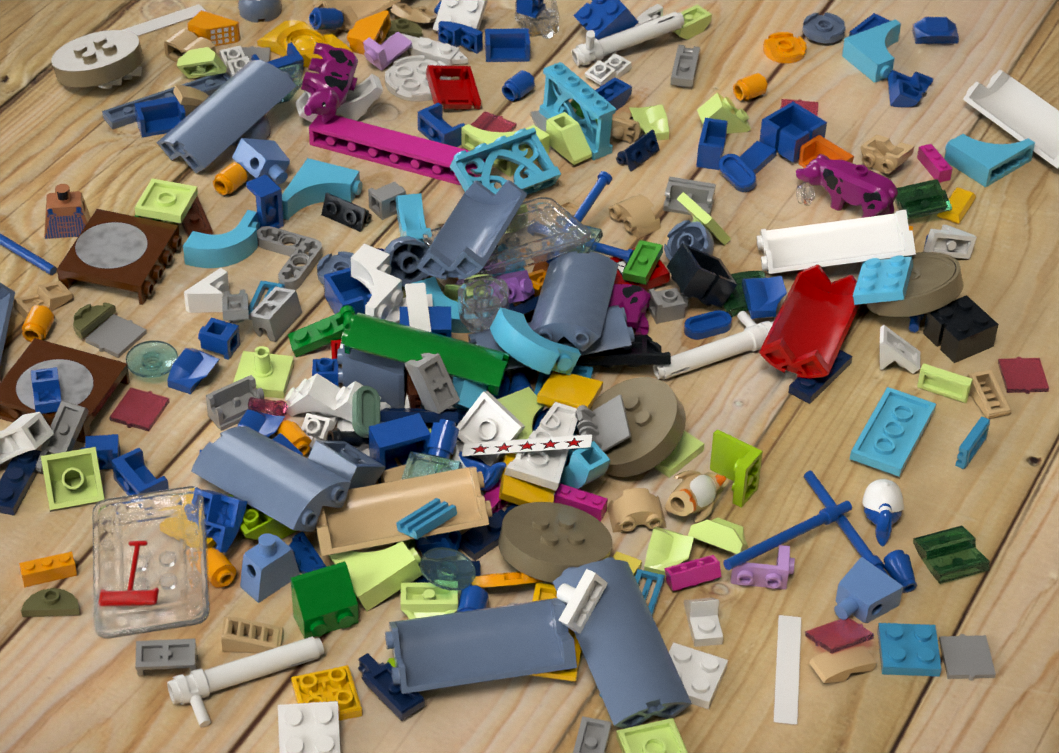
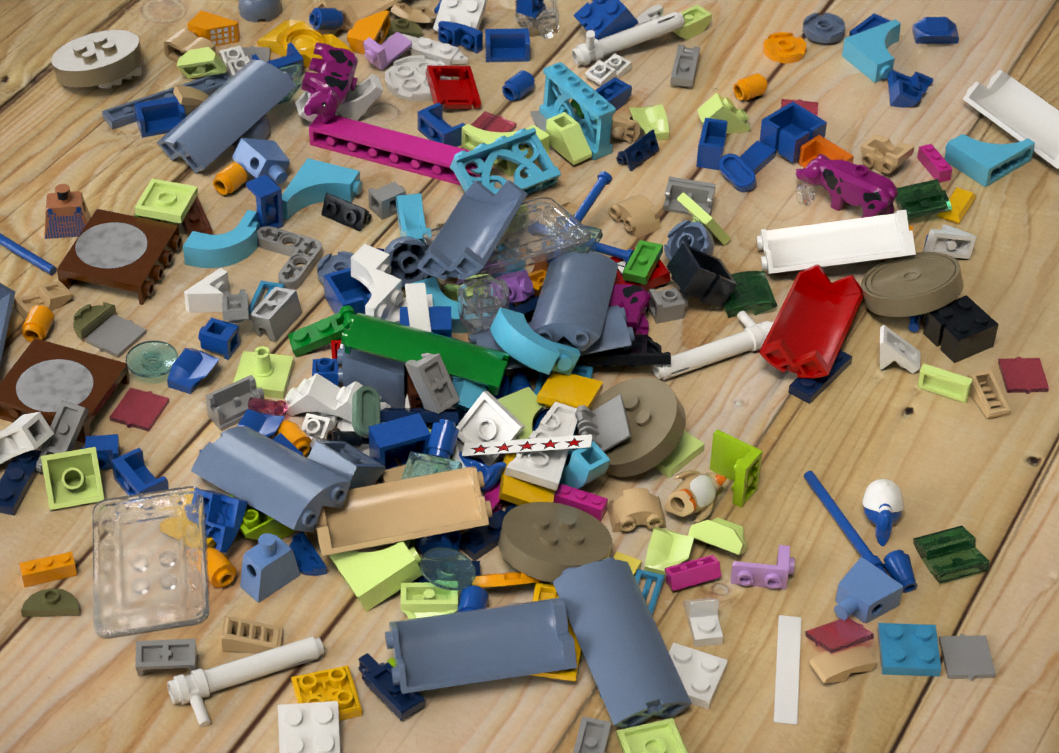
blue slope [31,367,62,414] -> none
red piece [98,541,159,606] -> none
white sticker [123,4,207,36] -> none
green slope [291,561,359,639] -> none
dark azure tile [396,498,457,539] -> none
white tile [557,569,608,634] -> none
blue tile [684,310,732,340] -> none
blue bar [723,501,852,570] -> none
blue slope [742,276,787,319] -> none
medium azure plate [850,387,936,477] -> none
medium azure plate [853,255,913,305] -> none
dark azure tile [955,416,990,469] -> none

